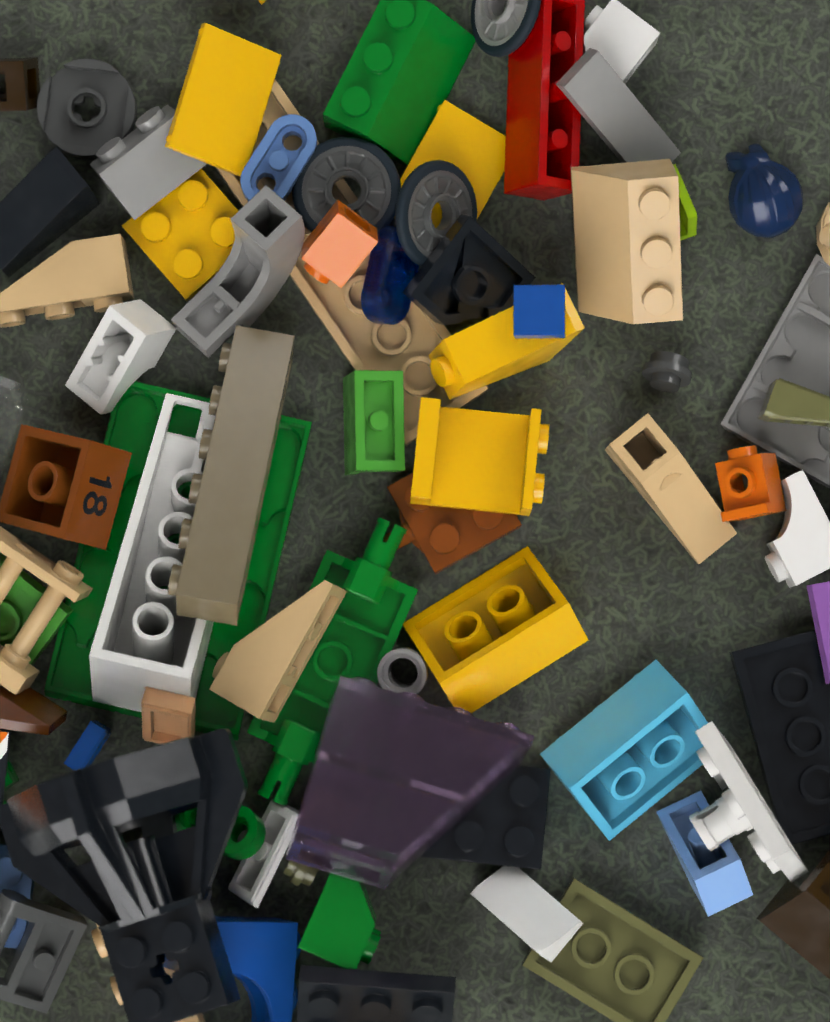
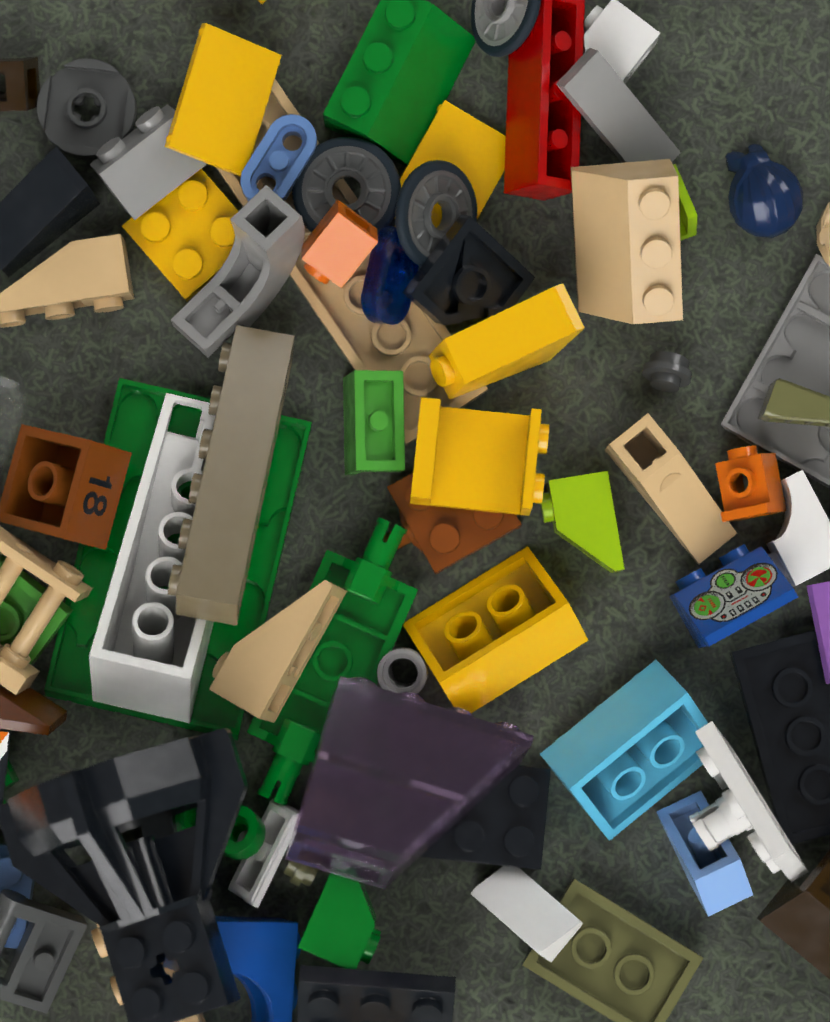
blue tile [63,720,111,770] -> none
white arch [65,299,177,415] -> none
light nougat tile [141,687,196,744] -> none
blue tile [514,285,565,339] -> none
none -> lime slope [540,471,625,573]
none -> slope [669,544,798,648]

